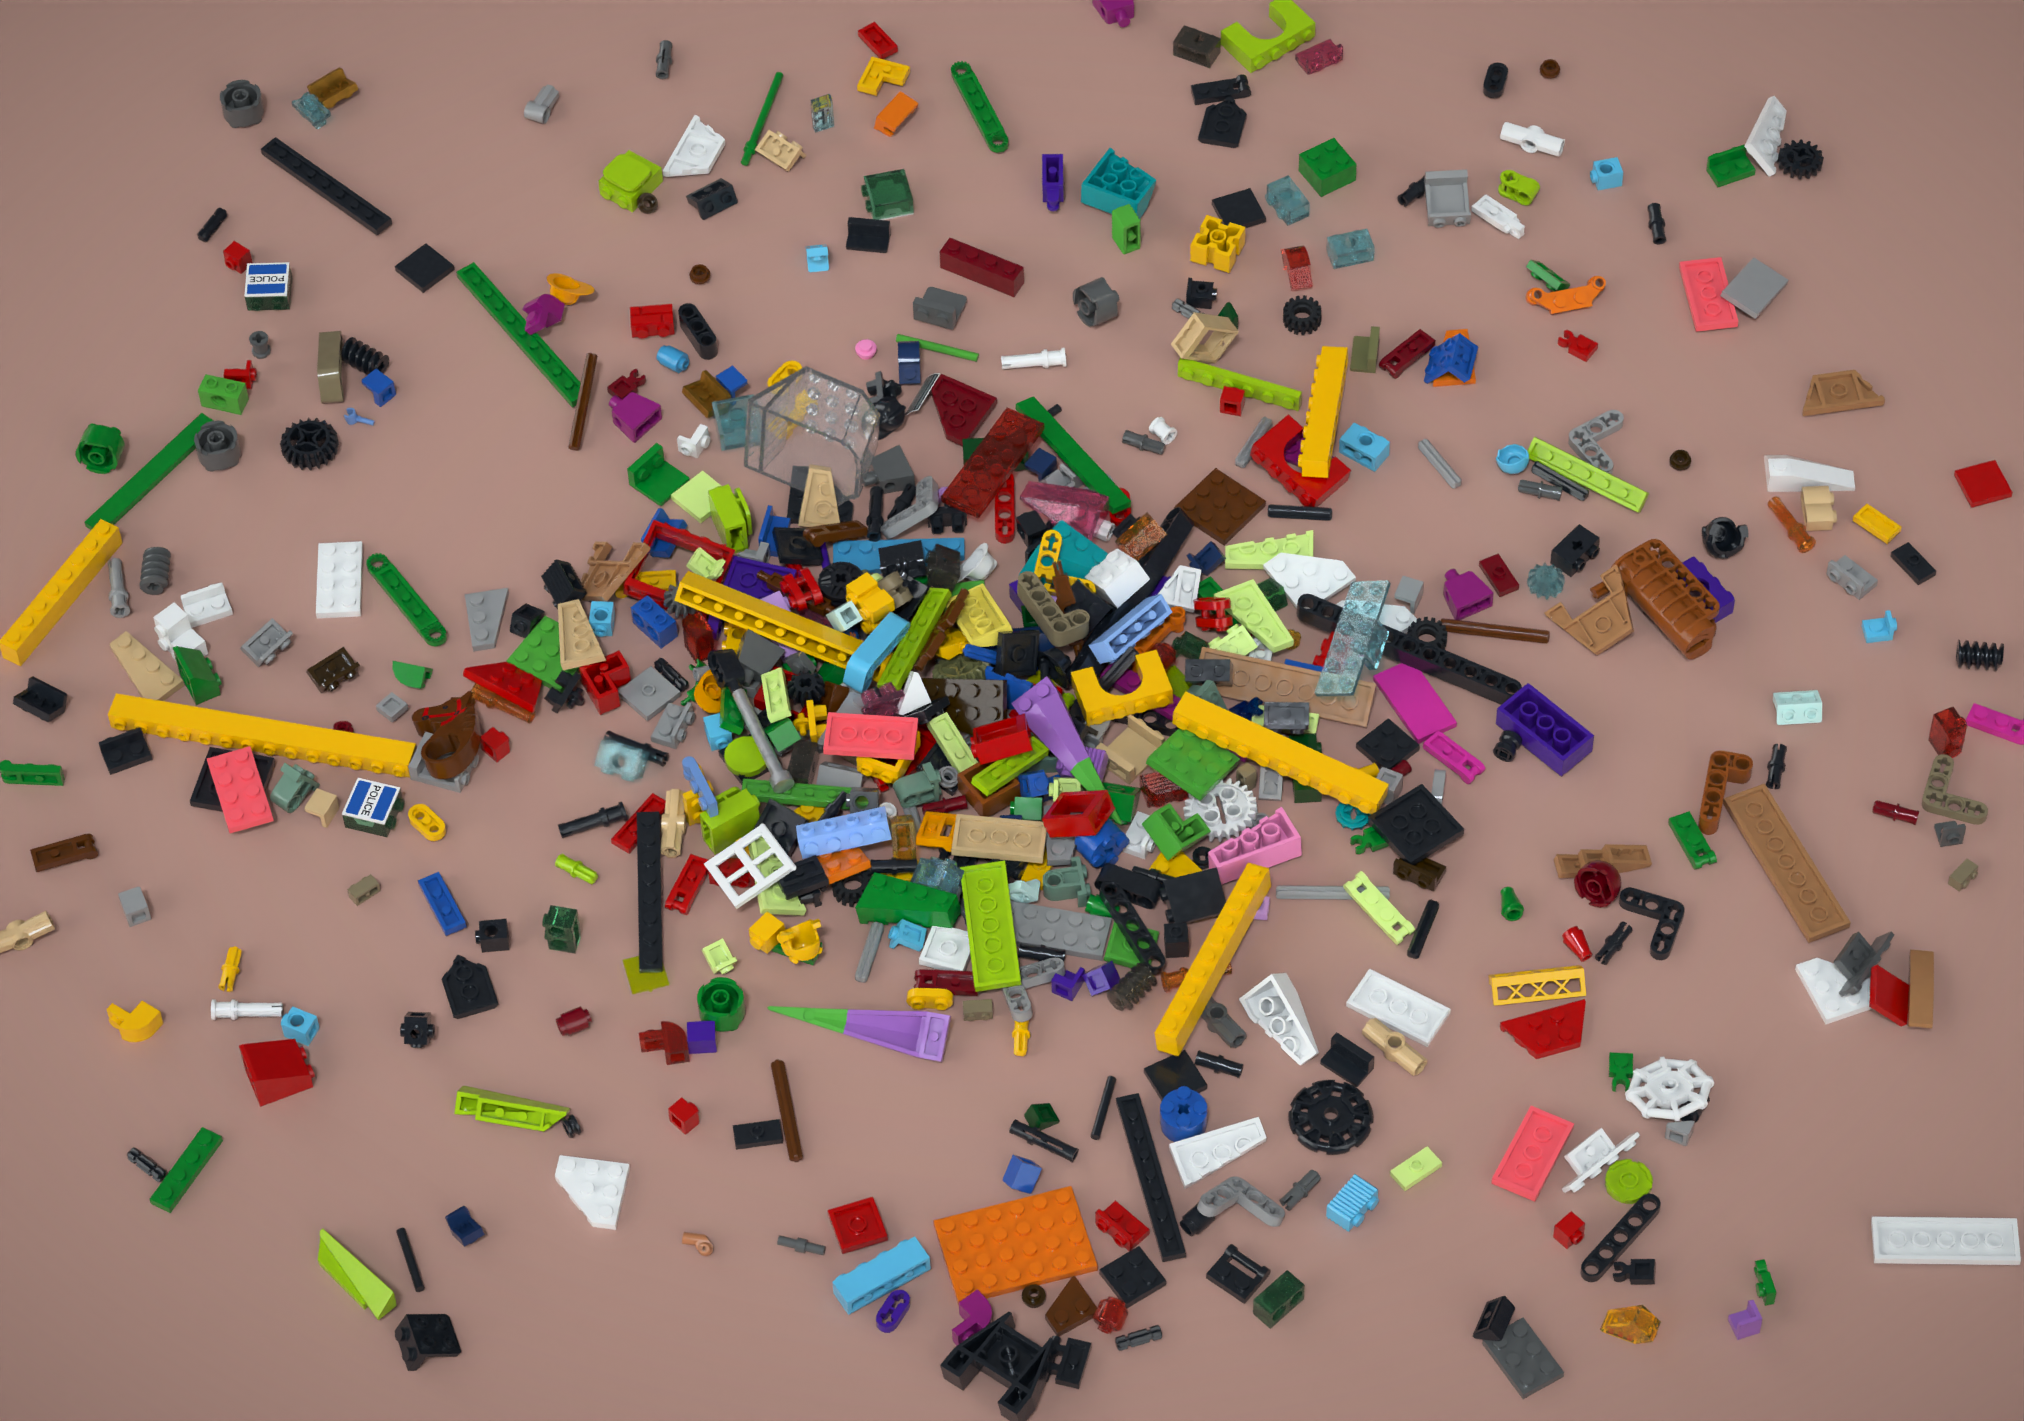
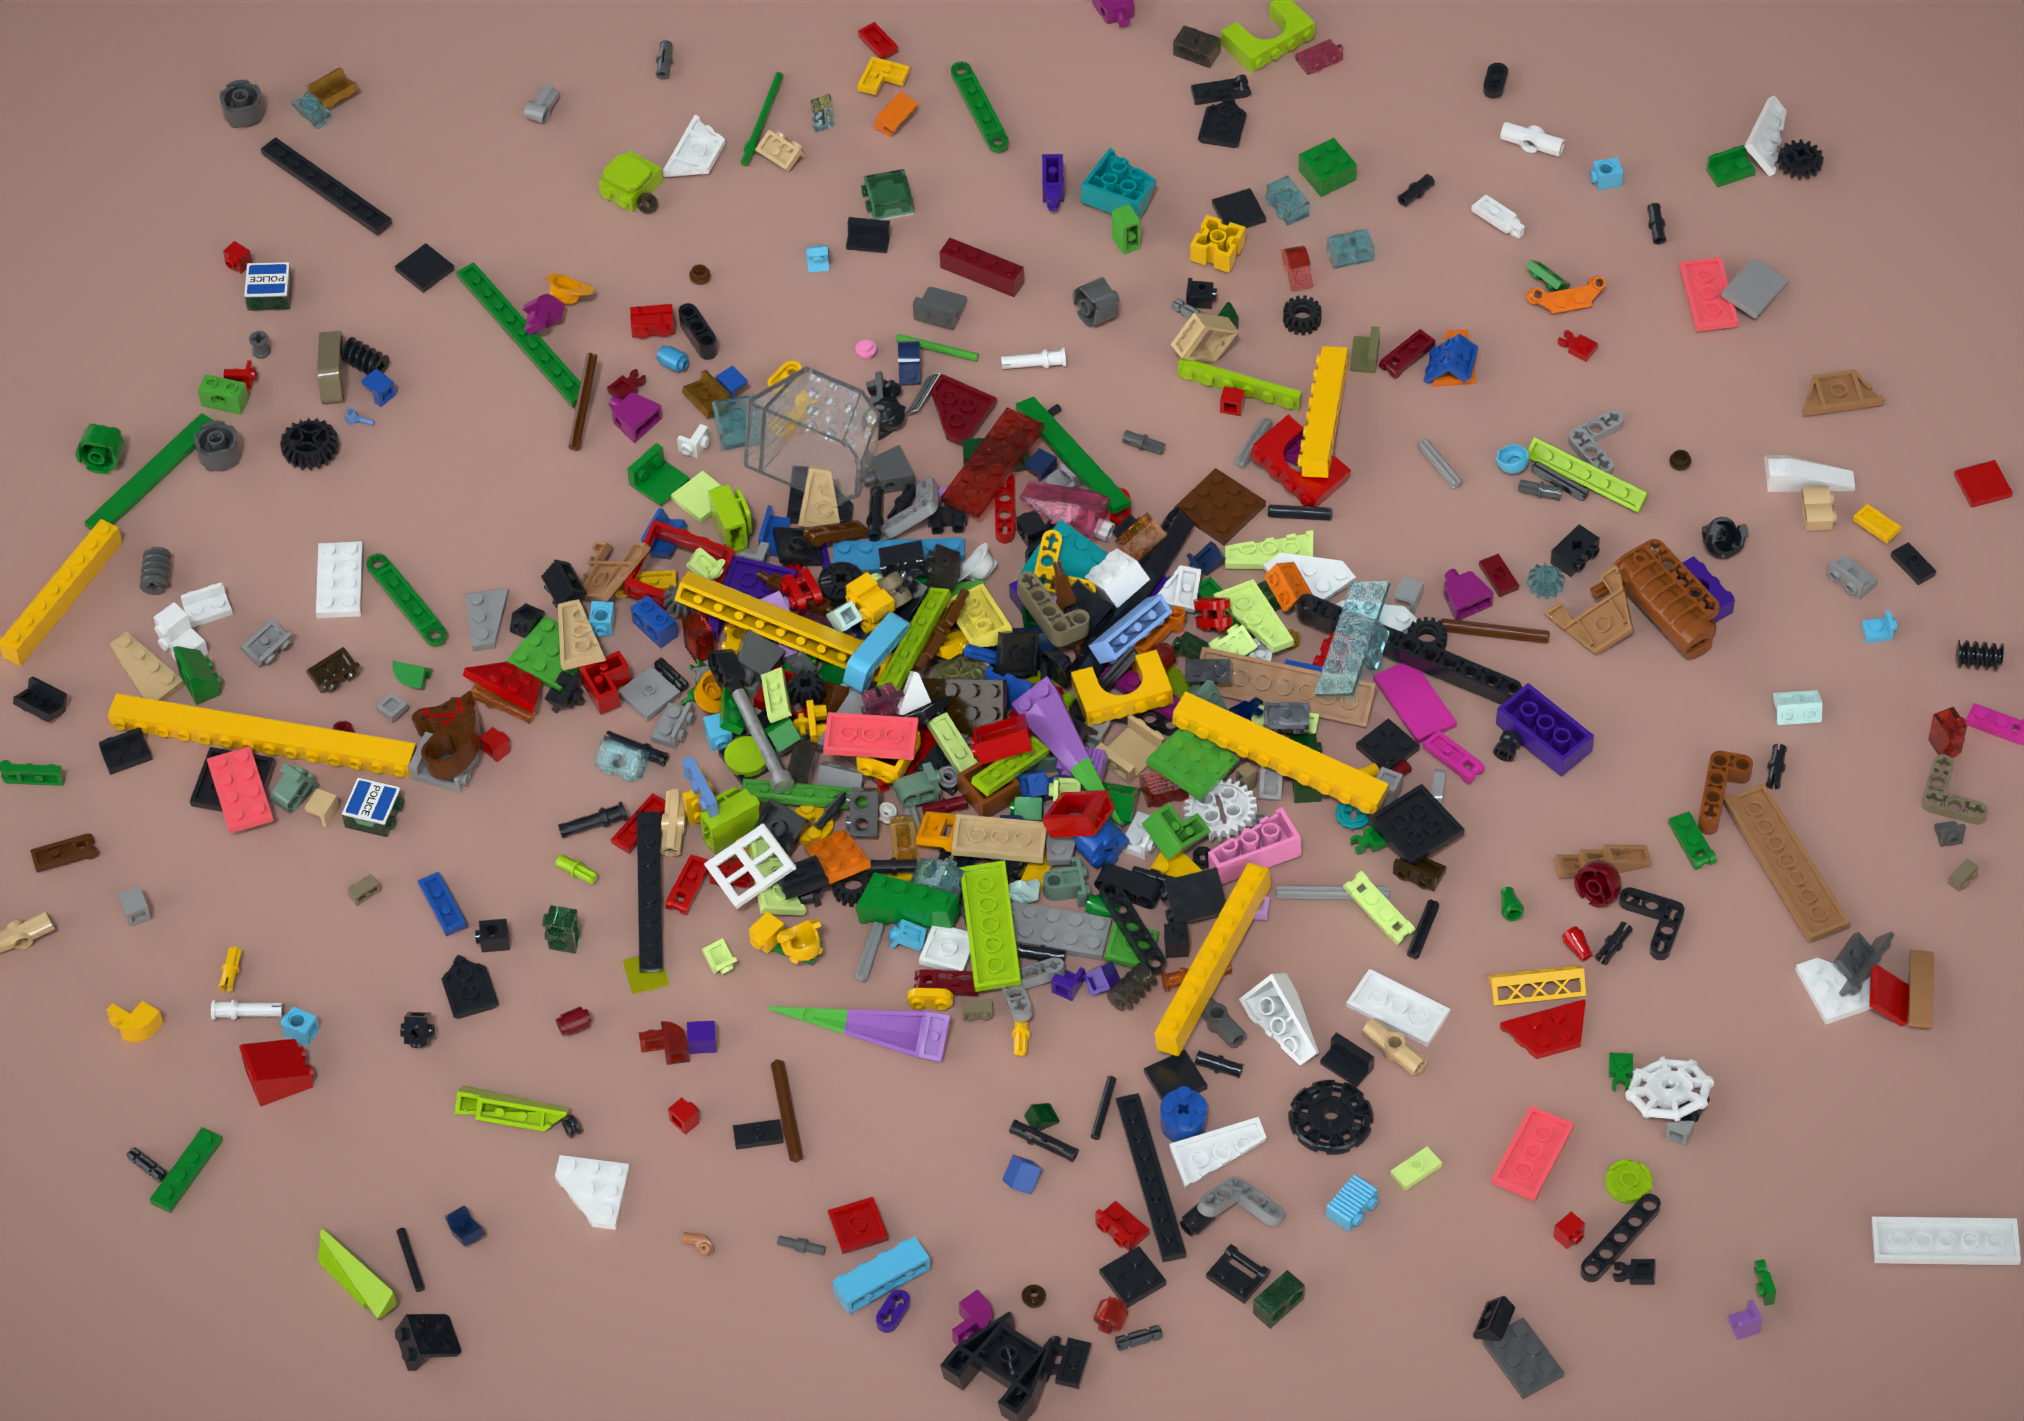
light grey pin [108,558,130,618] -> none
black axle [197,207,227,242] -> none
yellow plate [408,804,446,841] -> none
black bracket [686,178,738,220] -> none
green brick [697,977,745,1032] -> none
light blue brick [796,806,892,859] -> none
orange plate [933,1186,1098,1306] -> none
reddish brown wing [1045,1276,1099,1337] -> none
white bush [1149,417,1177,445] -> none
dark grey axle [1279,1170,1321,1211] -> none
medium azure brick [1339,423,1390,472] -> none
light grey panel [1424,169,1471,228] -> none
lime piece [1498,170,1540,206] -> none
reddish brown plate [1540,59,1560,78] -> none
white bracket [1562,1128,1640,1193] -> none
clear yellow slope [1600,1305,1661,1344] -> none
clear orange pin [1768,496,1816,553] -> none
dark red axle [1872,800,1919,825] -> none
none -> orange bracket [1264,561,1313,612]

